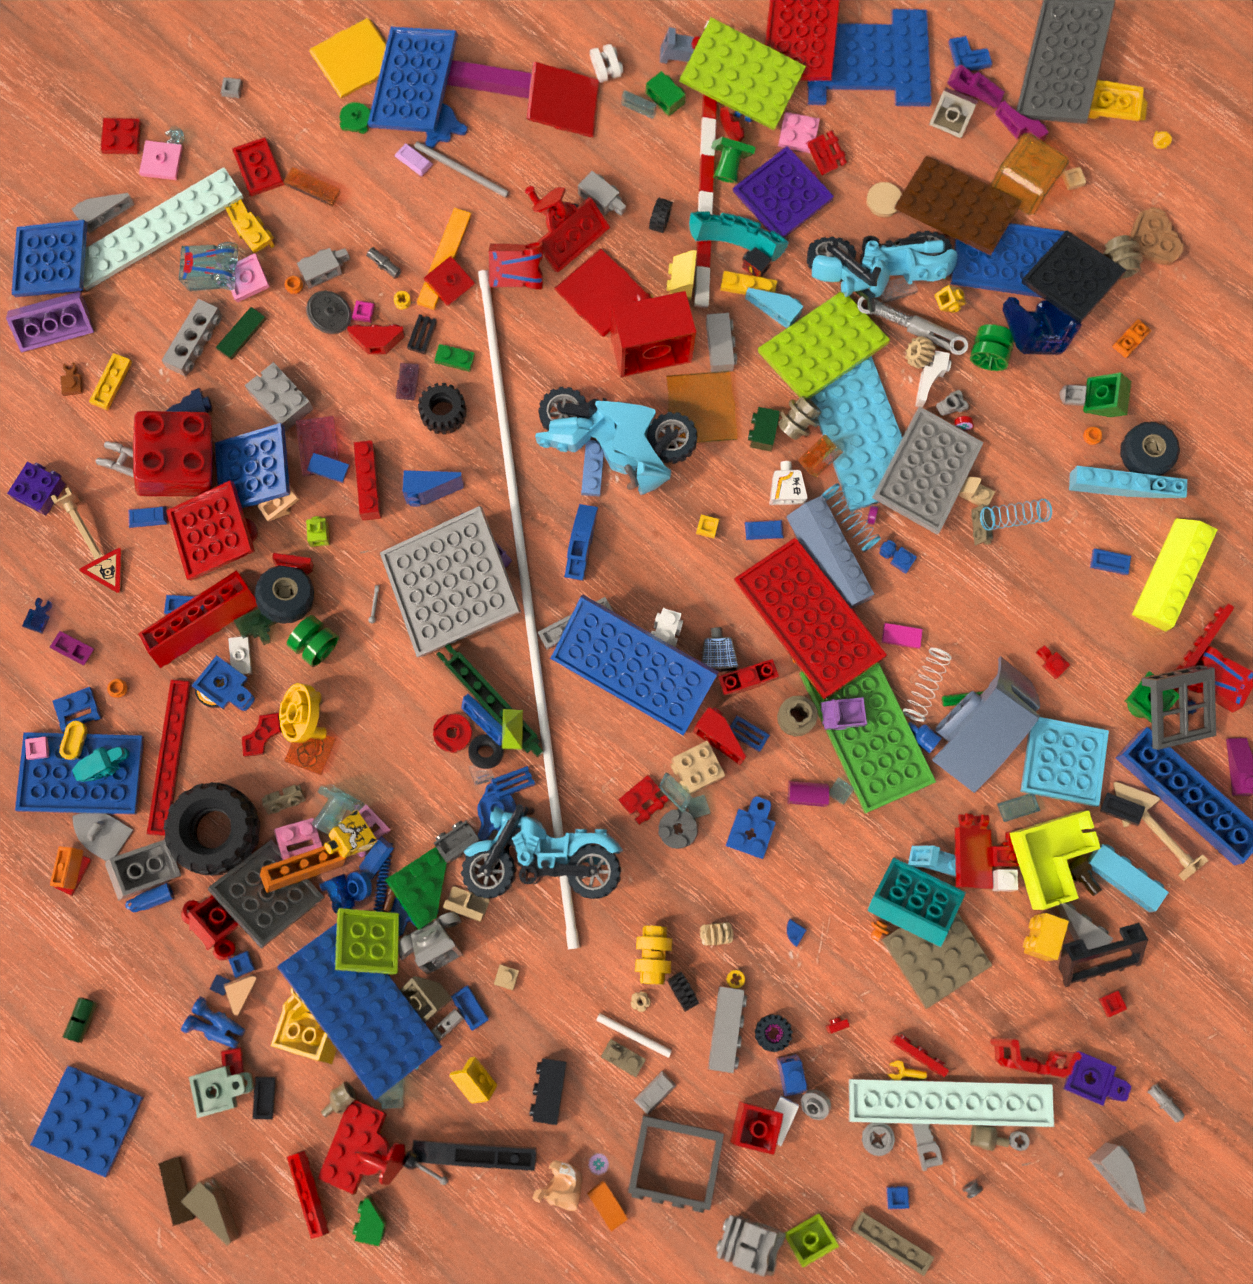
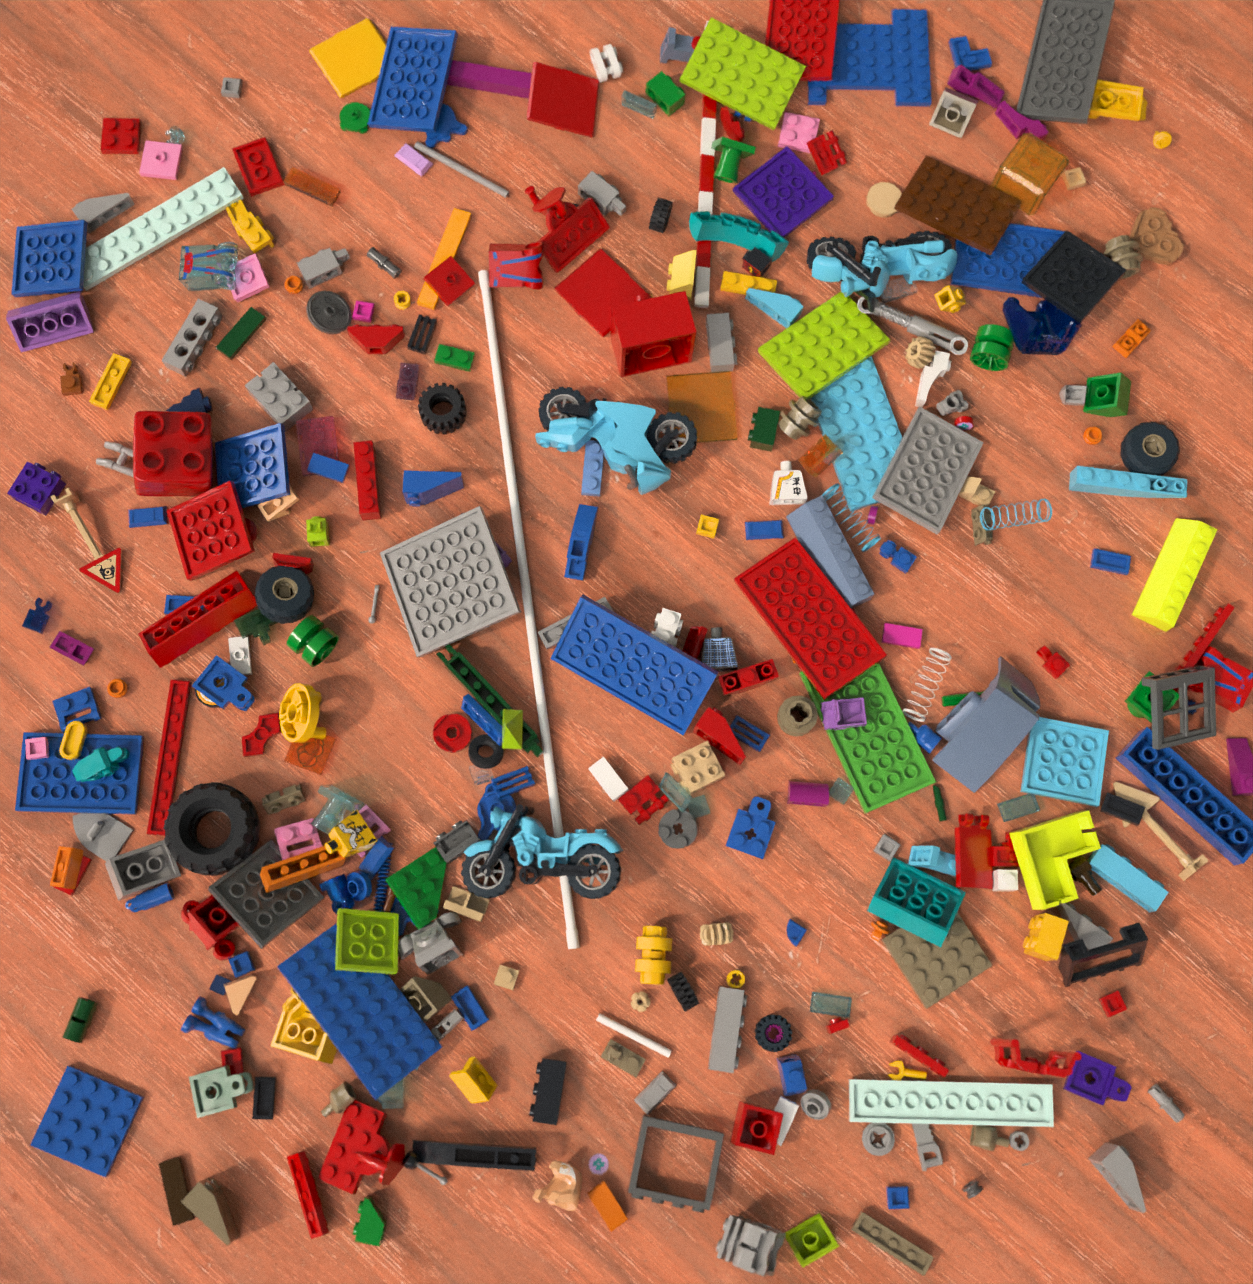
none -> white slope [588,757,629,801]
none -> red plate [682,626,708,659]
none -> clear light blue tile [809,992,852,1018]
none -> light grey tile [873,834,901,862]
none -> dark green piece [933,785,947,822]

